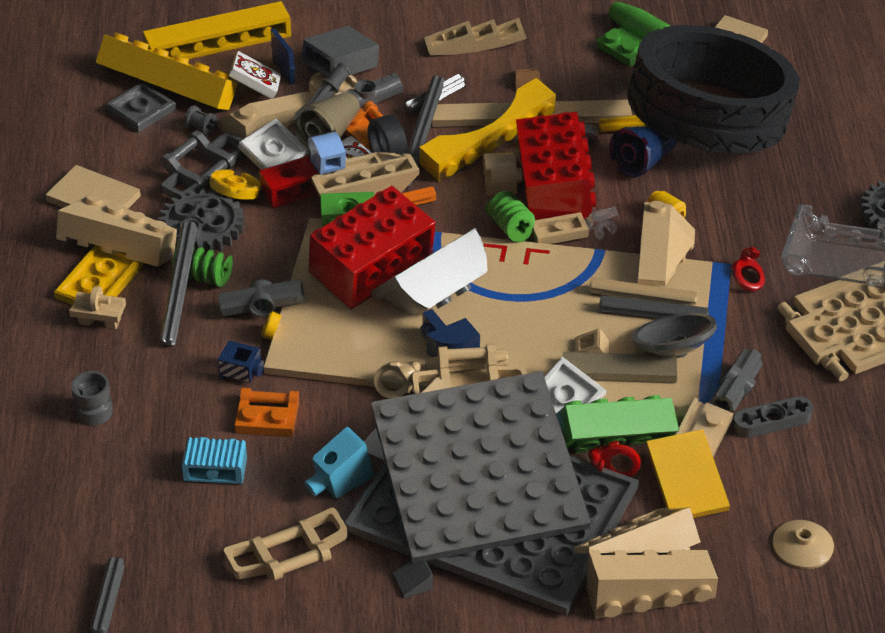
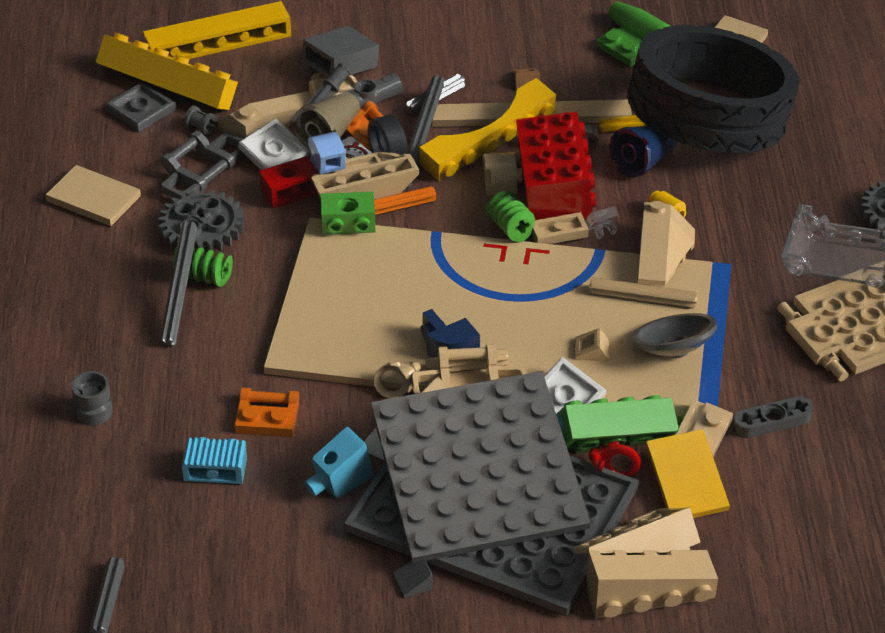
yellow tile [54,245,144,305] -> none
tan wedge [56,194,177,266] -> none
tan hips [69,286,126,329] -> none
yellow tile [209,170,261,199] -> none
dark blue brick [217,340,264,383] -> none
dark grey piece [219,279,305,316] -> none
tan bar [224,508,347,581] -> none
white tile [229,51,281,99] -> none
yellow tile [261,311,281,340] -> none
dark blue piece [270,28,295,85] -> none
red brick [308,185,436,310] -> none
windscreen [370,228,487,314] -> none
tan slope [424,18,527,55] -> none
dark tan tile [563,352,677,383] -> none
dark grey axle [599,295,709,318] -> none
dark grey piece [710,348,763,413] -> none
red piece [730,246,765,292] -> none
tan dish [772,520,834,569] -> none

